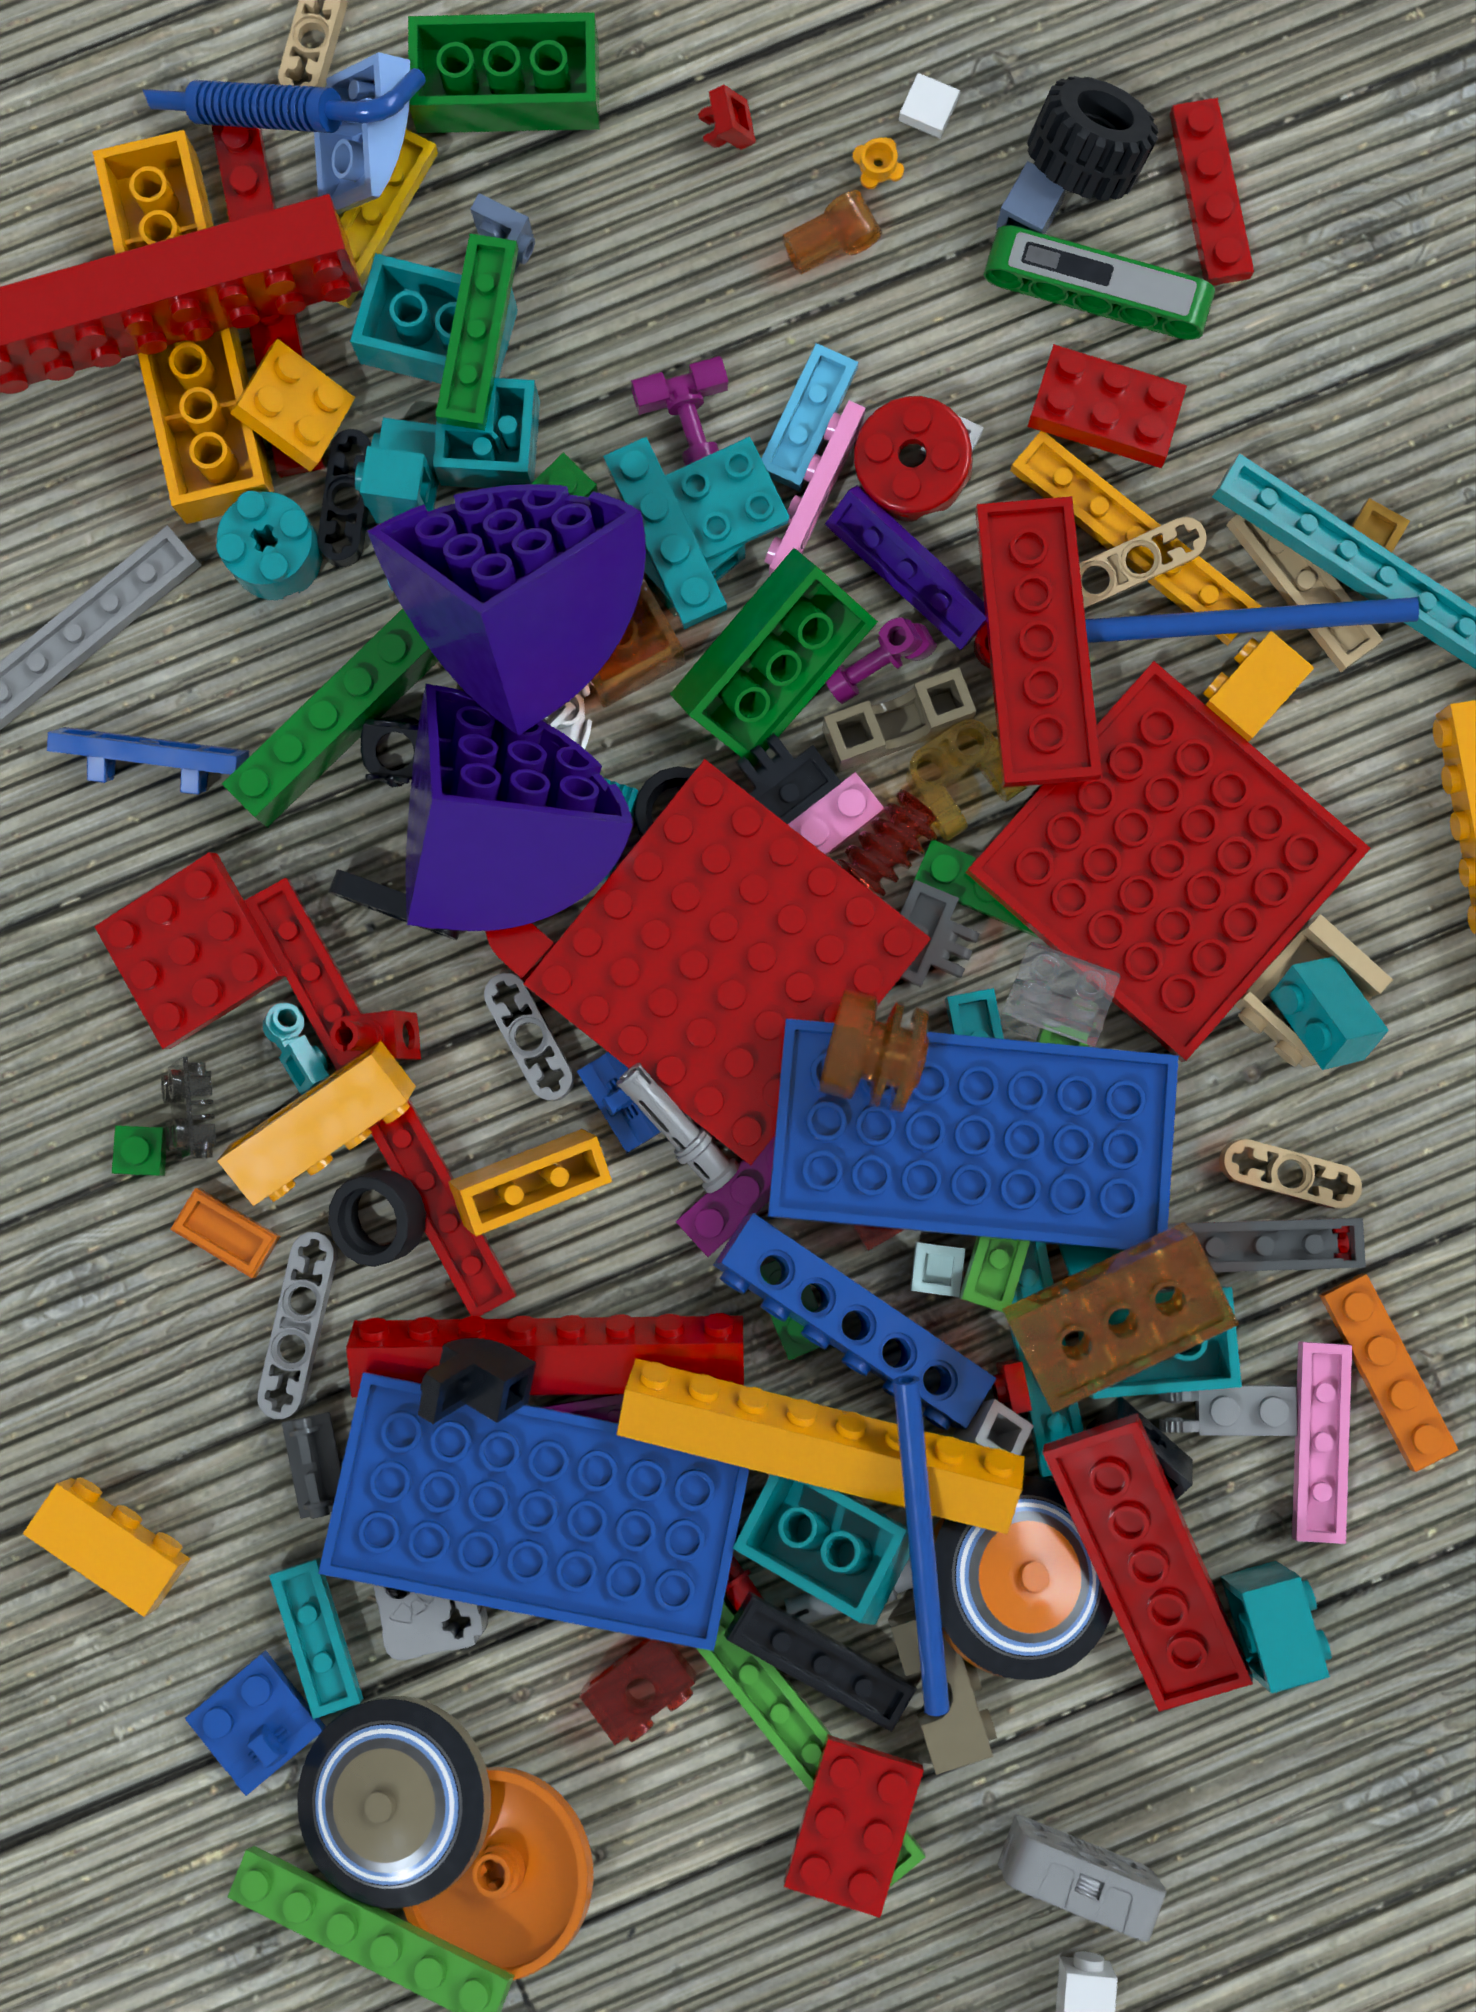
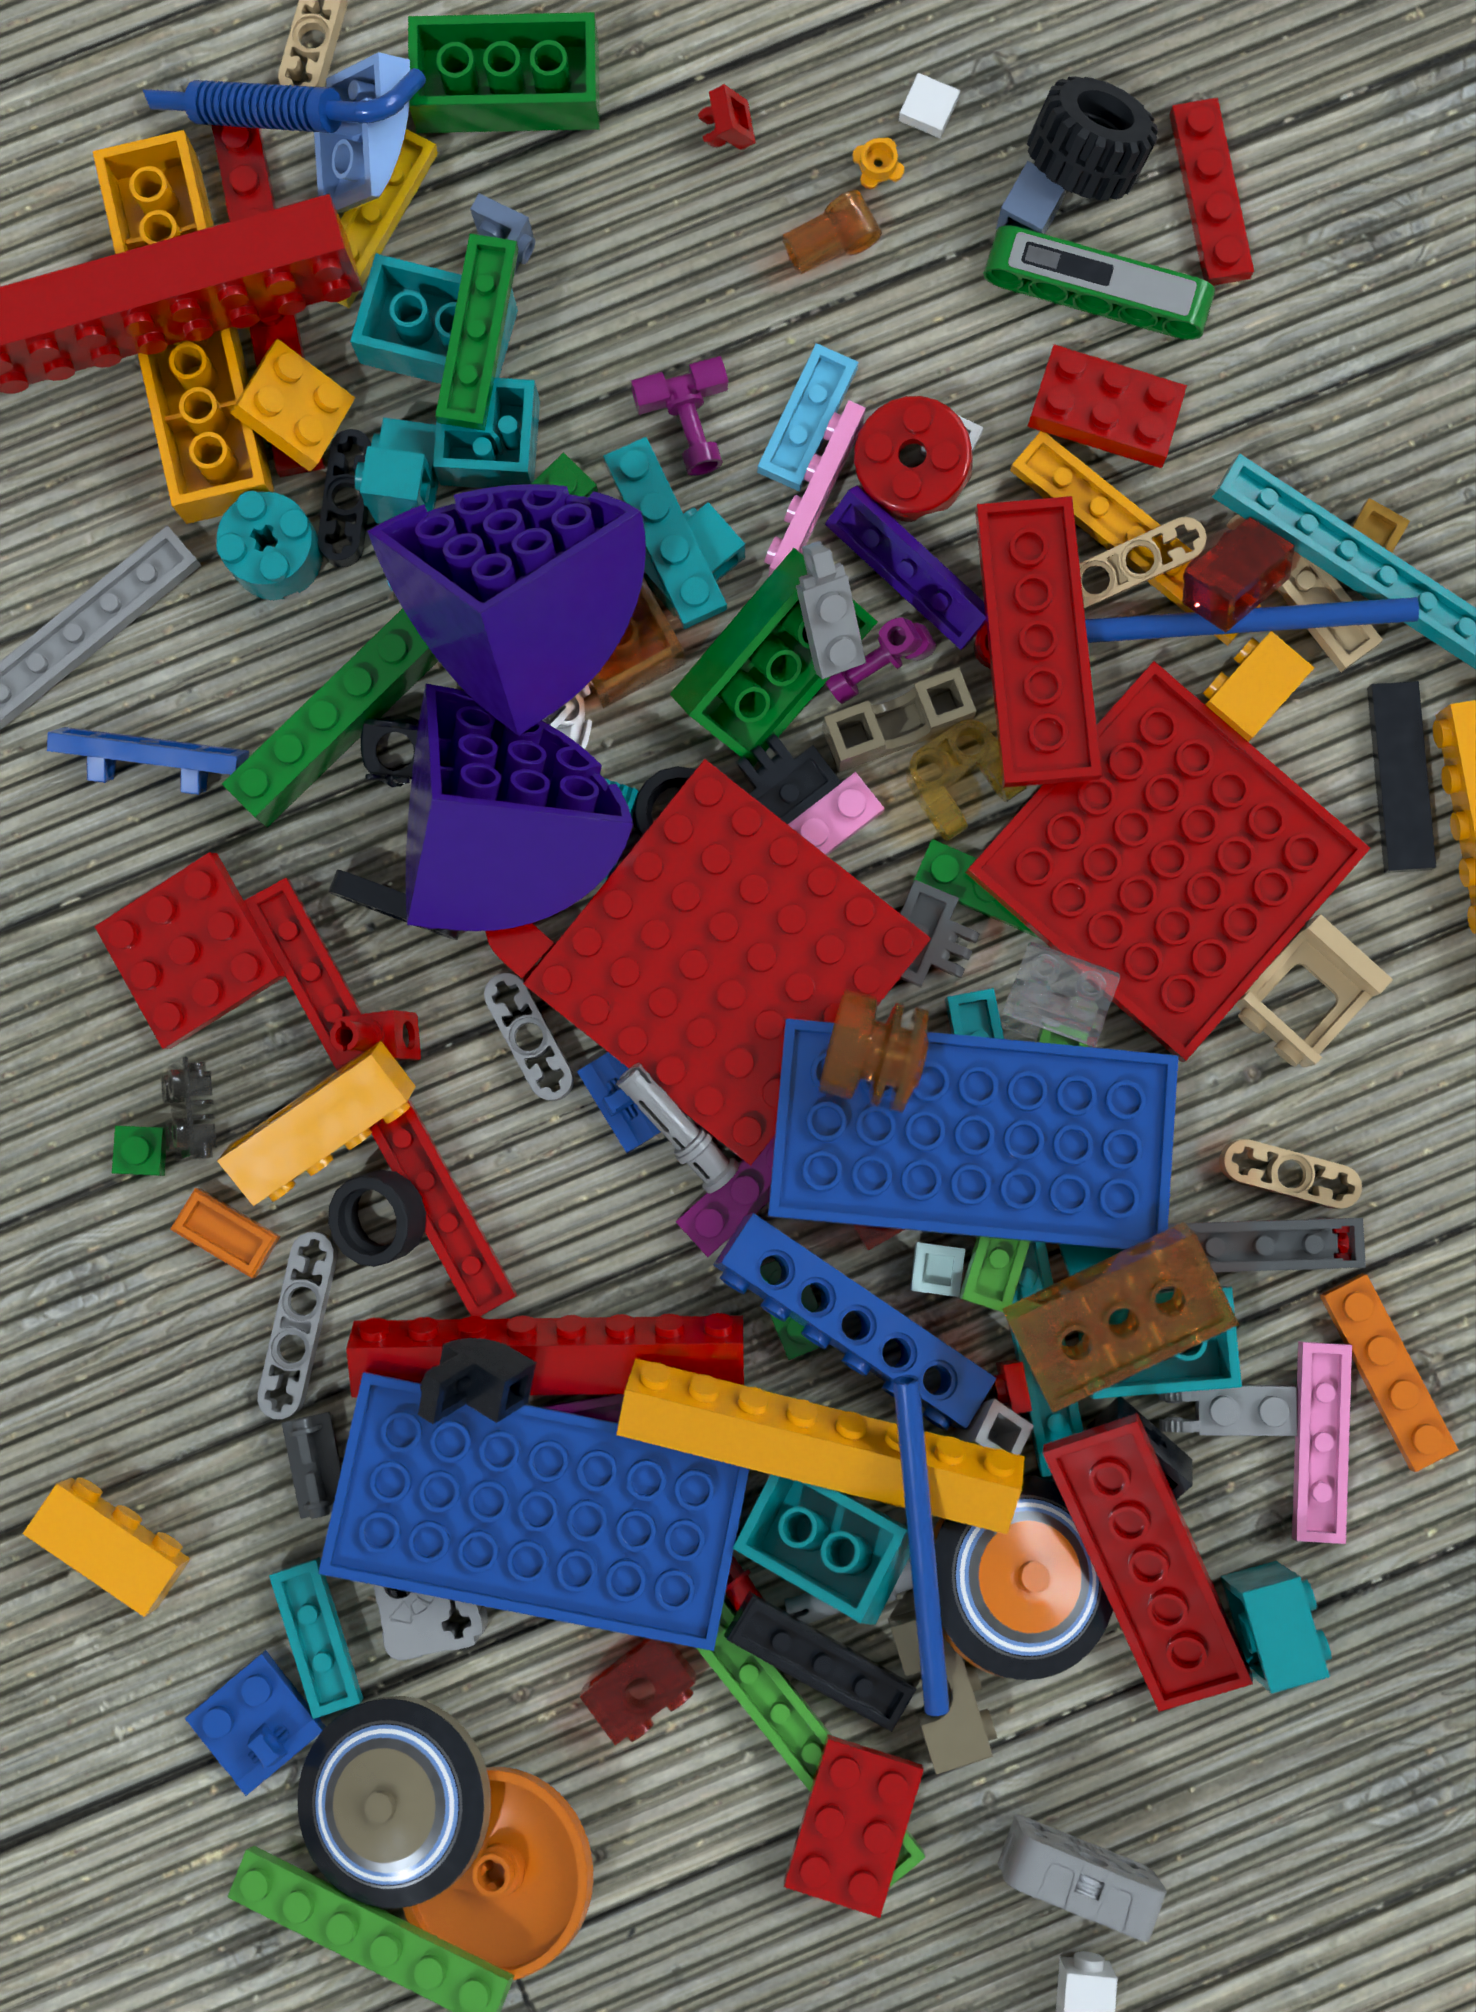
teal plate [262,1003,329,1095] -> none
light orange brick [448,1129,612,1236] -> none
teal bracket [665,436,789,561] -> none
clear red piece [837,790,938,897] -> none
teal brick [1269,956,1389,1070] -> none
none -> light grey hinge [796,541,866,679]
none -> clear red brick [1182,517,1295,633]
none -> black tile [1367,681,1436,873]

